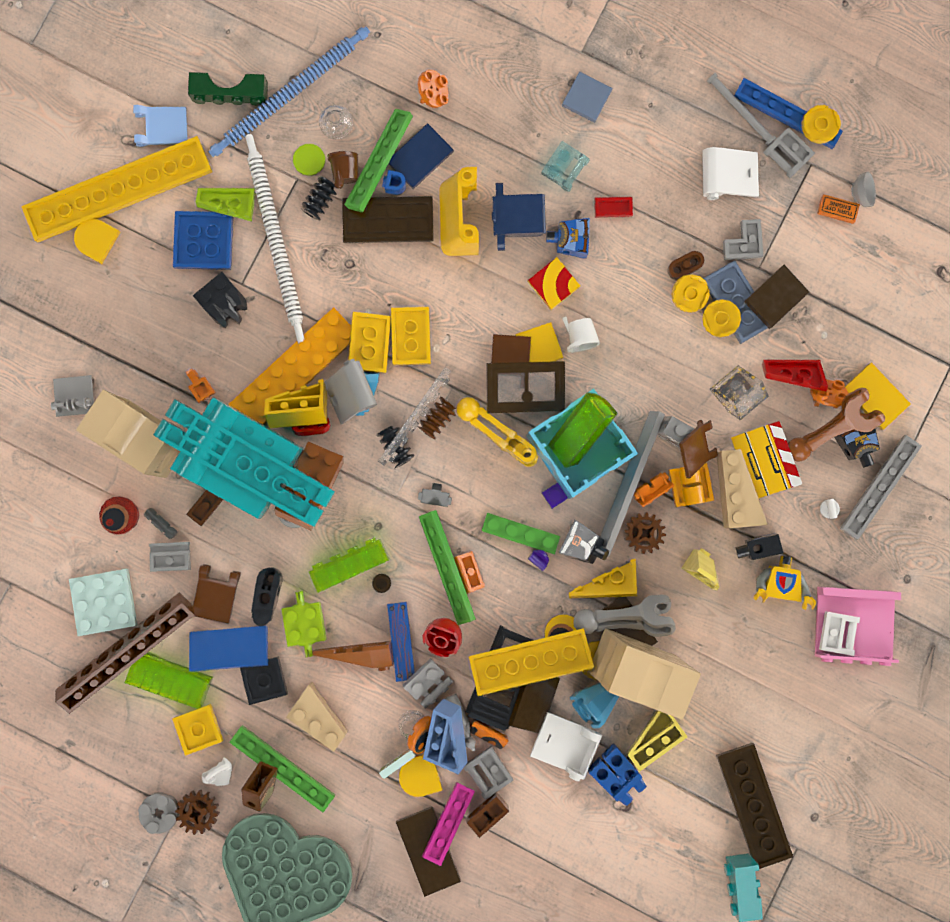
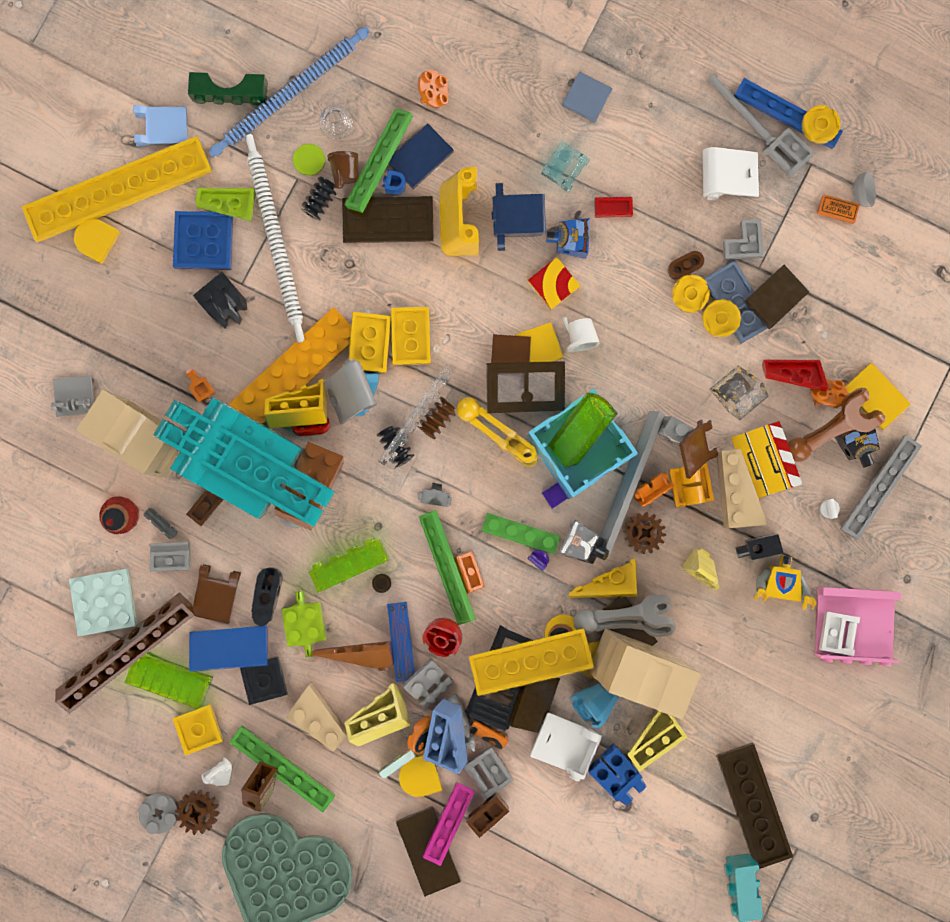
none -> light yellow wedge [345,683,411,746]

